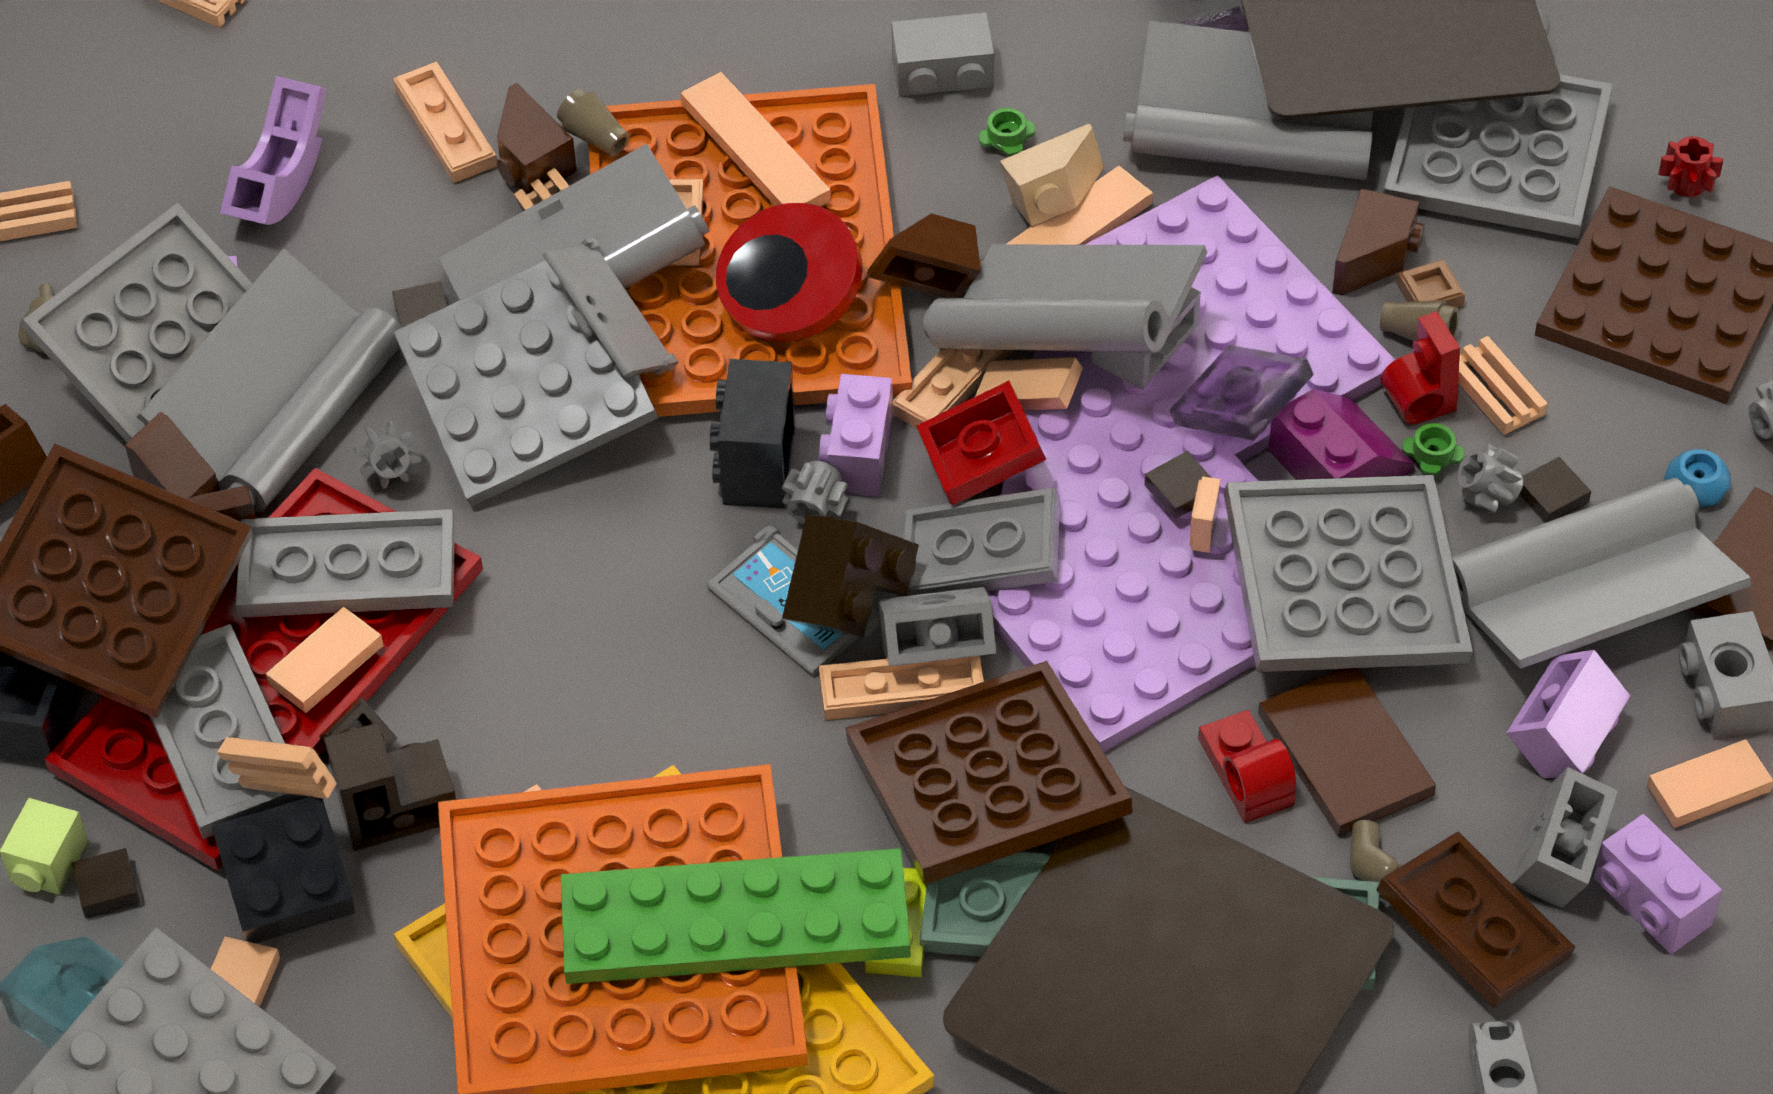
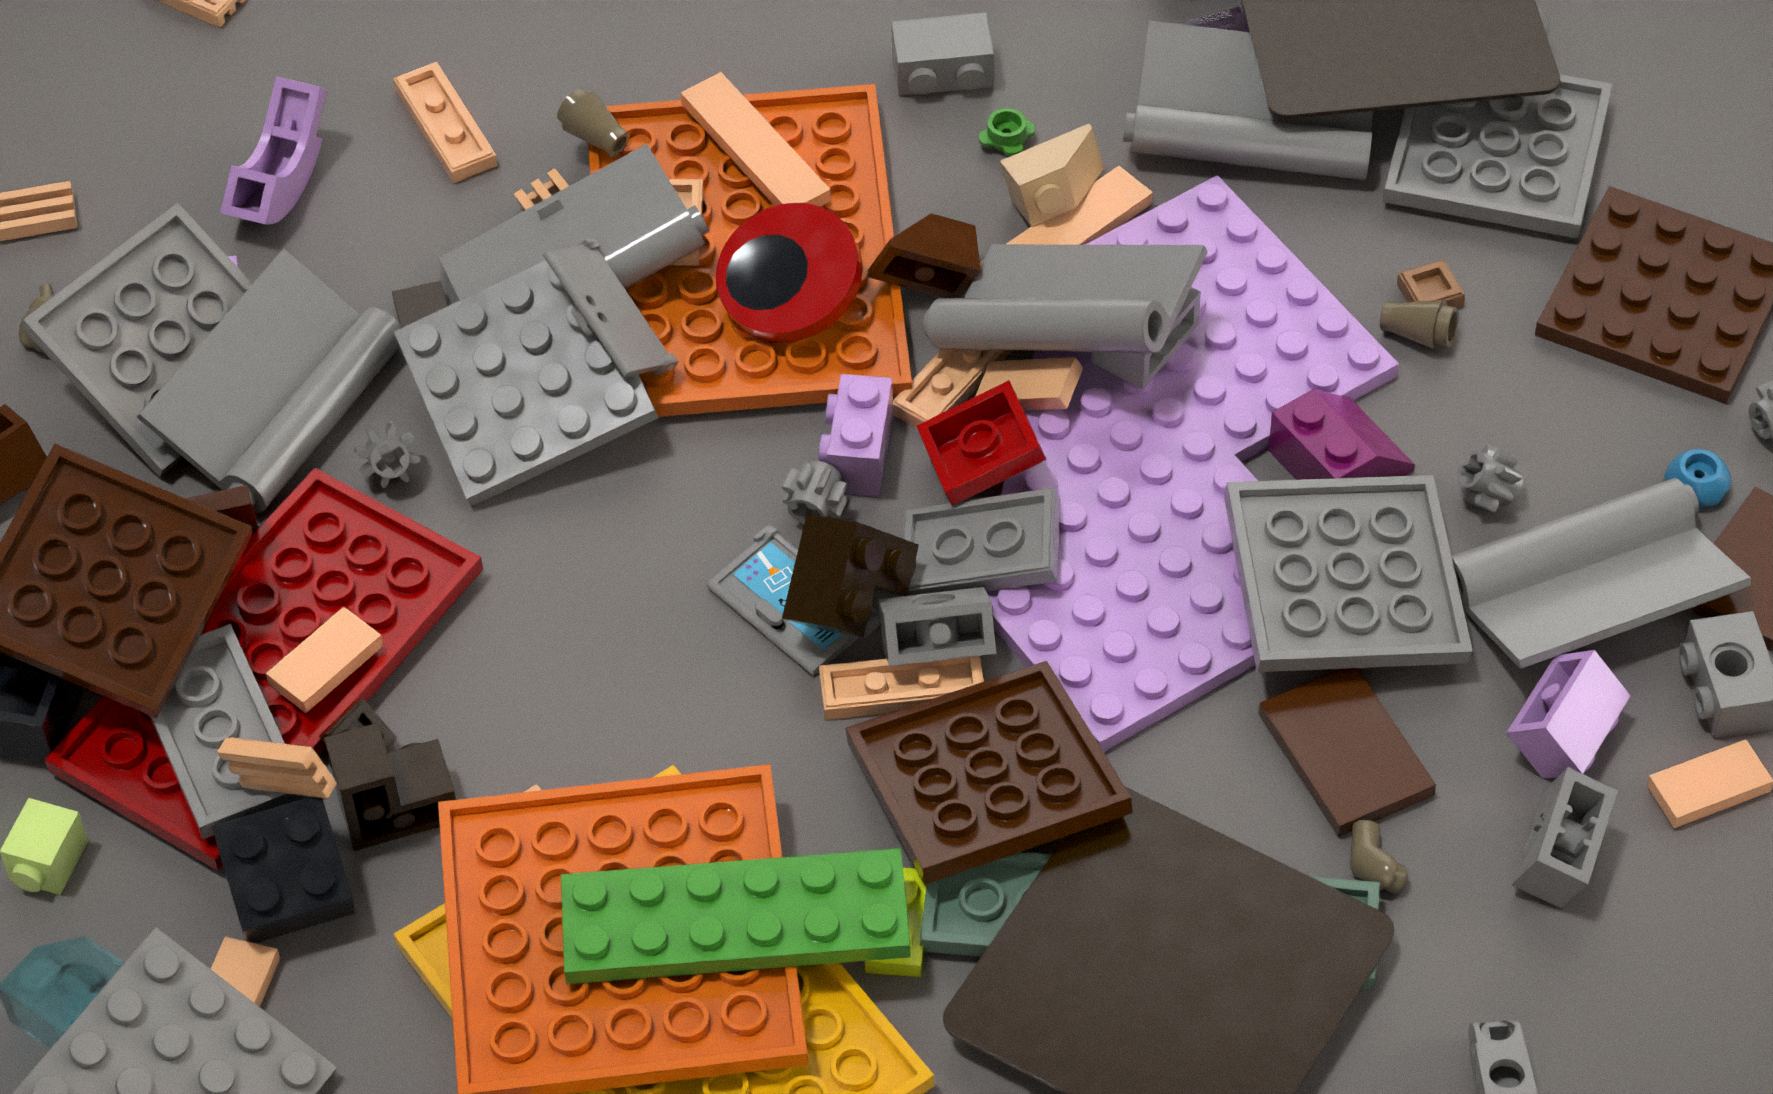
dark brown tile [71,848,140,918] -> none
reddish brown slope [125,412,220,498] -> none
light grey plate [236,509,455,618] -> none
reddish brown slope [497,83,577,195] -> none
black piece [710,359,796,508] -> none
dark brown tile [1144,451,1212,519] -> none
clear purple plate [1169,345,1314,441] -> none
light nougat tile [1189,476,1221,553] -> none
red plate [1198,709,1296,823] -> none
reddish brown slope [1332,188,1425,295] -> none
reddish brown tile [1376,831,1576,1008] -> none
red plate [1380,311,1460,424] -> none
bright green plate [1402,423,1464,476] -> none
light nougat tile [1458,336,1548,435] -> none
dark brown tile [1520,457,1591,523] -> none
lavender brick [1594,814,1722,955] -> none
red gear [1658,136,1723,197] -> none

